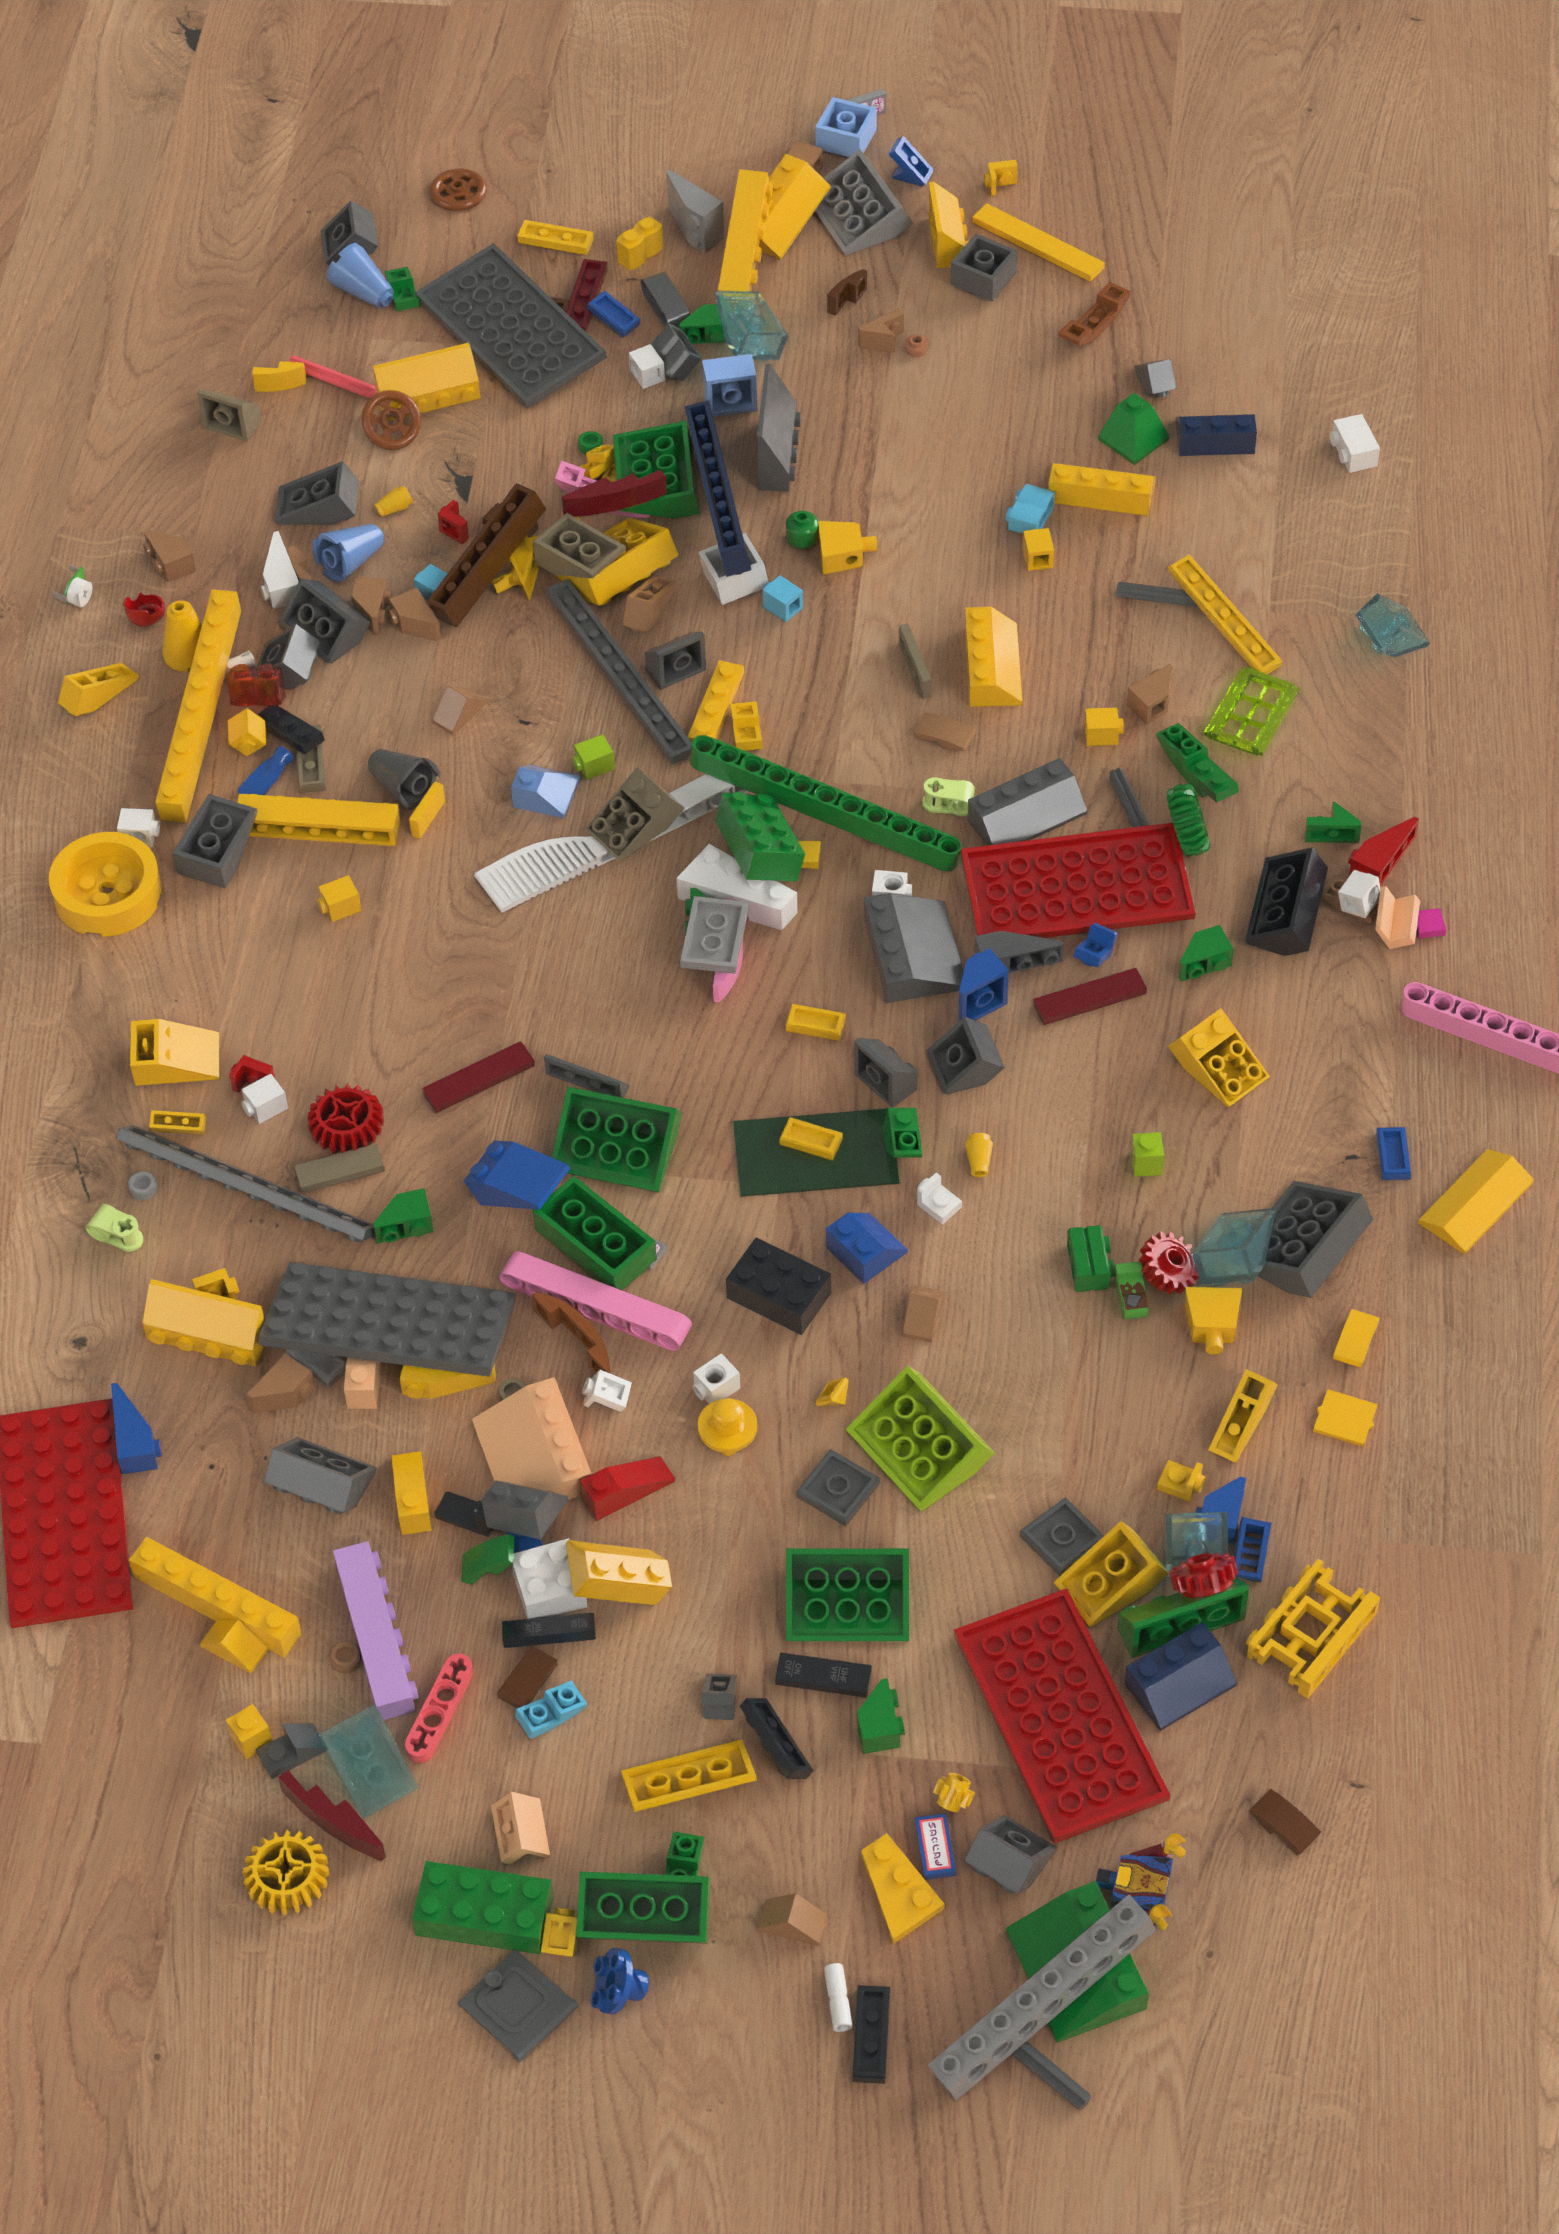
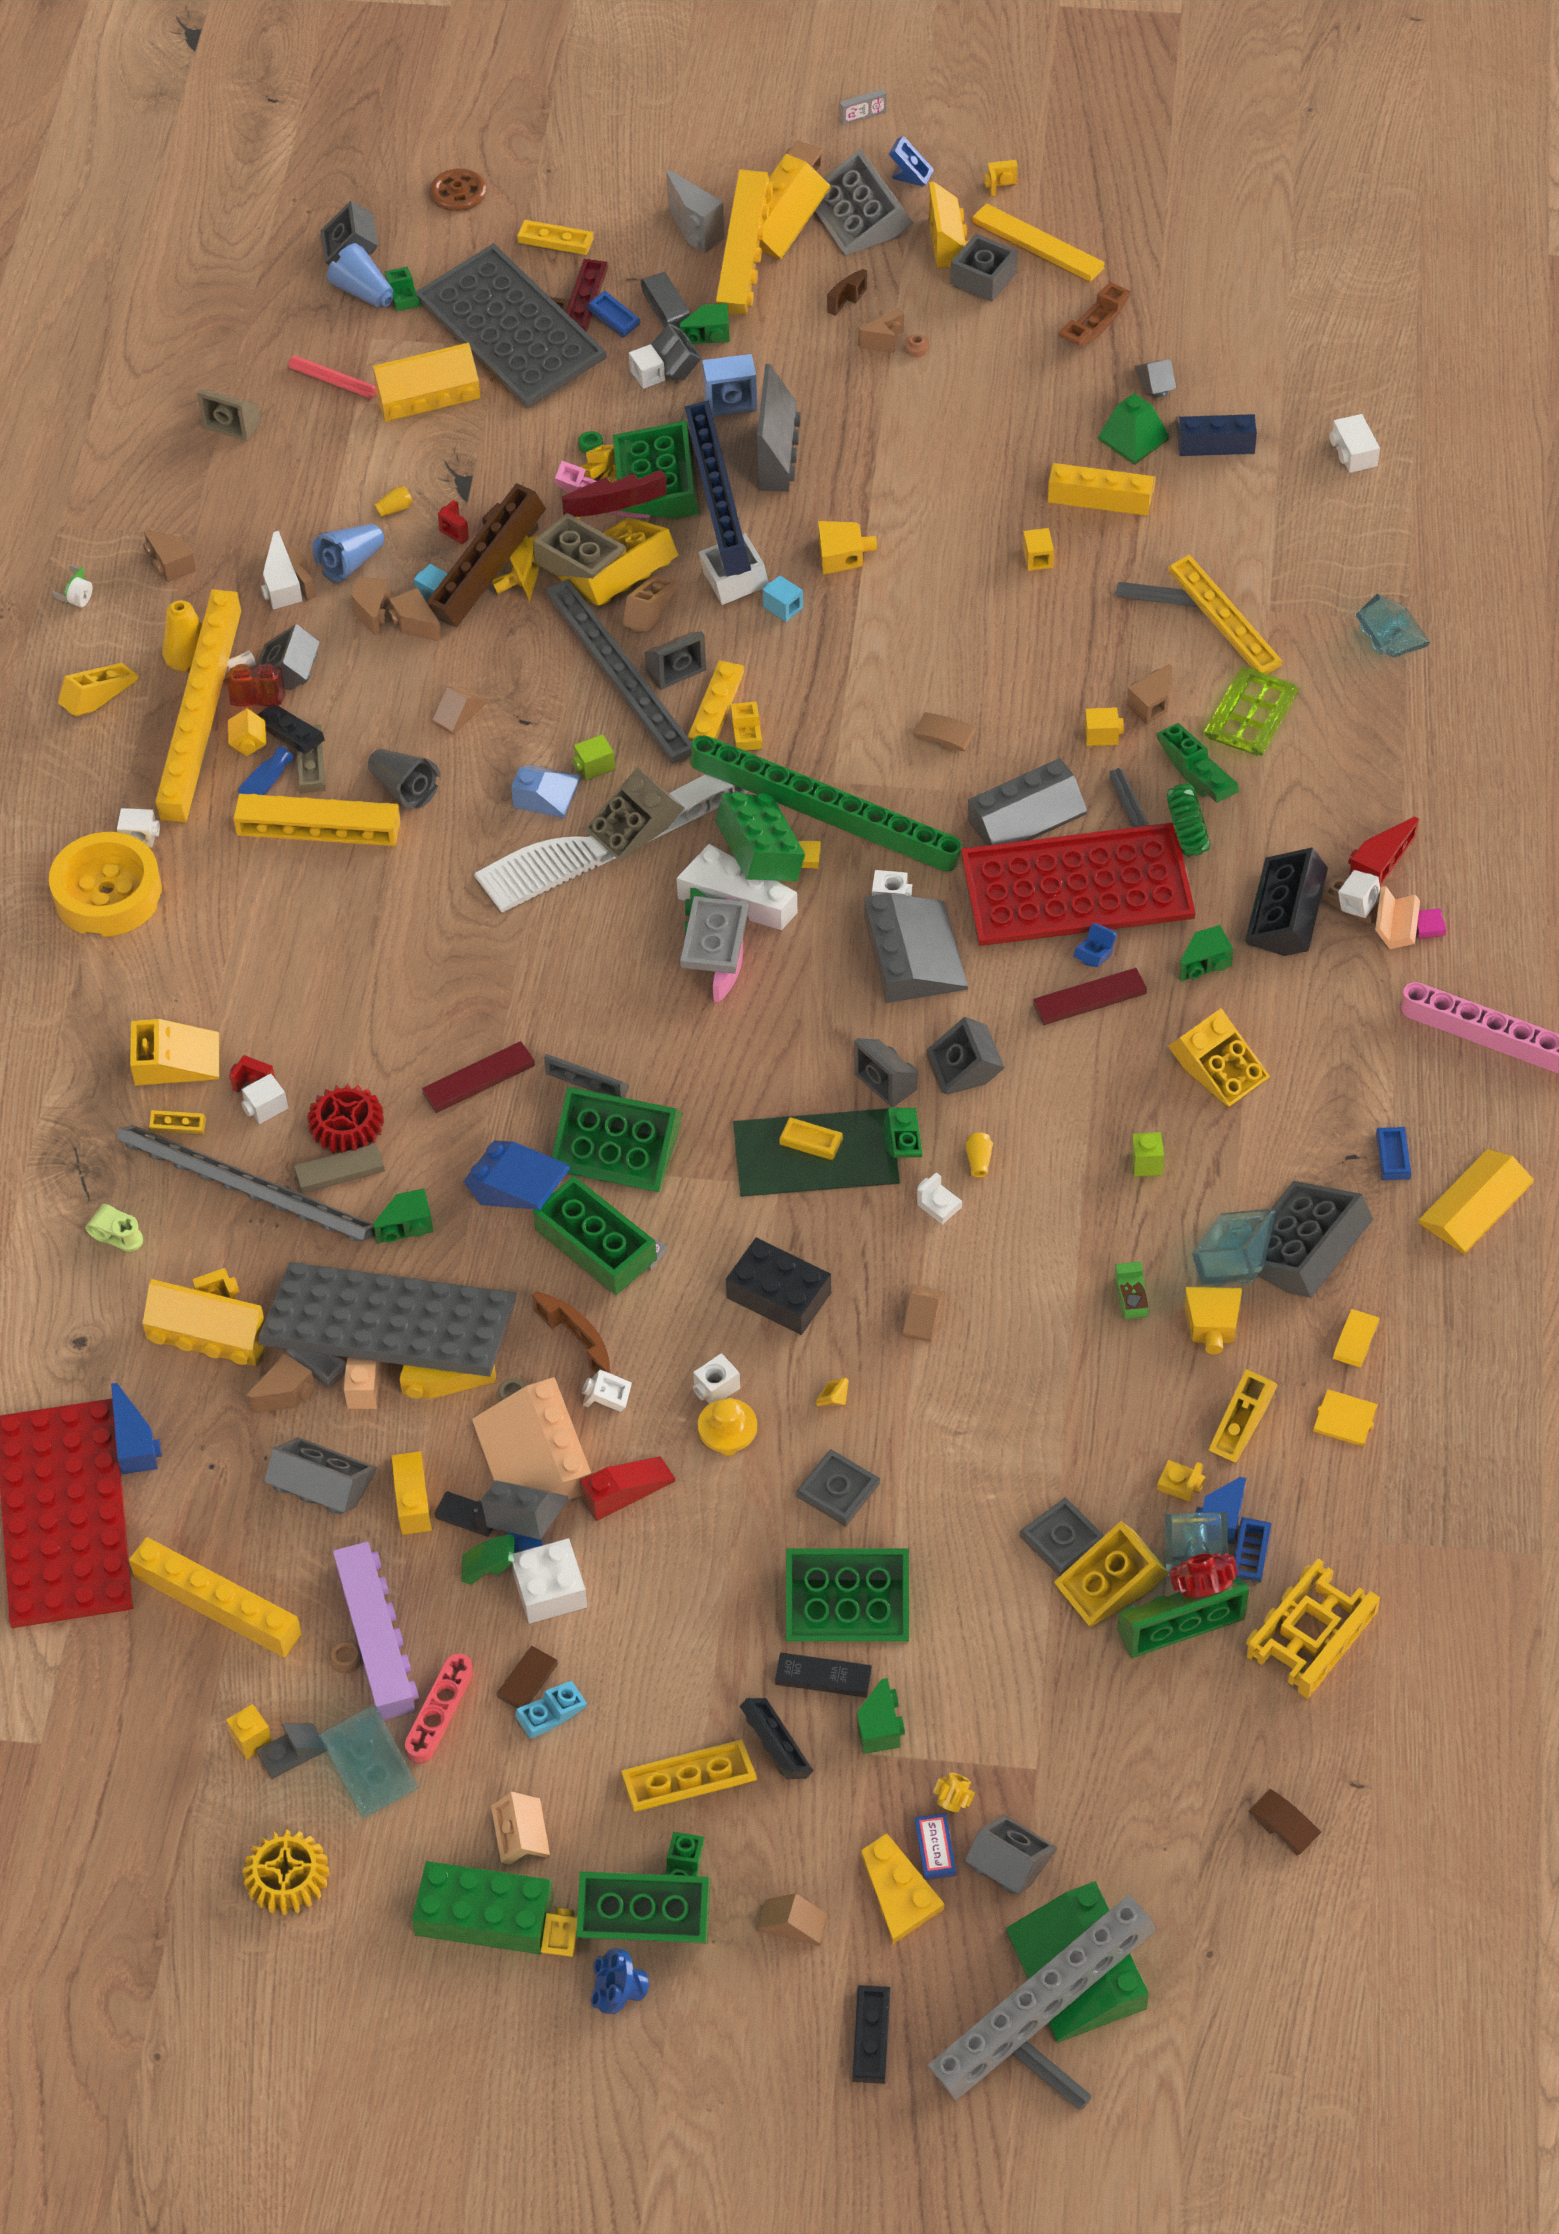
red hair [123,593,166,627] -> none
light grey tile [128,1171,158,1200] -> none
dark grey slope [172,794,257,889] -> none
yellow slope [200,1619,268,1674] -> none
yellow slope [252,361,307,392] -> none
dark grey slope [275,461,359,525] -> none
dark grey slope [277,578,371,663] -> none
dark red slope [278,1770,386,1861] -> none
yellow brick [317,875,362,922] -> none
dark orange plate [361,390,421,450] -> none
yellow tile [409,782,445,839] -> none
dark grey container [458,1949,578,2062] -> none
bright pink beam [499,1251,692,1351] -> none
black tile [502,1613,596,1648] -> none
yellow slope [565,1540,672,1605] -> none
yellow brick [616,216,664,270] -> none
dark grey slope [702,1674,737,1720] -> none
clear light blue slope [715,291,788,361] -> none
yellow tile [785,1004,846,1041] -> none
green head [786,511,819,549] -> none
light blue brick [815,97,877,157] -> none
white piece [824,1963,853,2032] -> none
blue slope [826,1212,908,1284] -> none
lime slope [846,1365,995,1511] -> none
dark tan tile [899,623,932,699] -> none
yellowish green piece [922,777,975,816] -> none
red plate [954,1588,1170,1844] -> none
blue slope [958,948,1009,1022] -> none
yellow slope [965,607,1022,707] -> none
dark grey slope [974,931,1064,973] -> none
medium azure brick [1005,484,1055,534] -> none
green brick [1067,1225,1115,1292] -> none
torso [1096,1833,1186,1930] -> none
dark blue slope [1125,1622,1237,1731] -> none
red gear [1139,1232,1201,1294] -> none
green slope [1304,802,1362,843] -> none

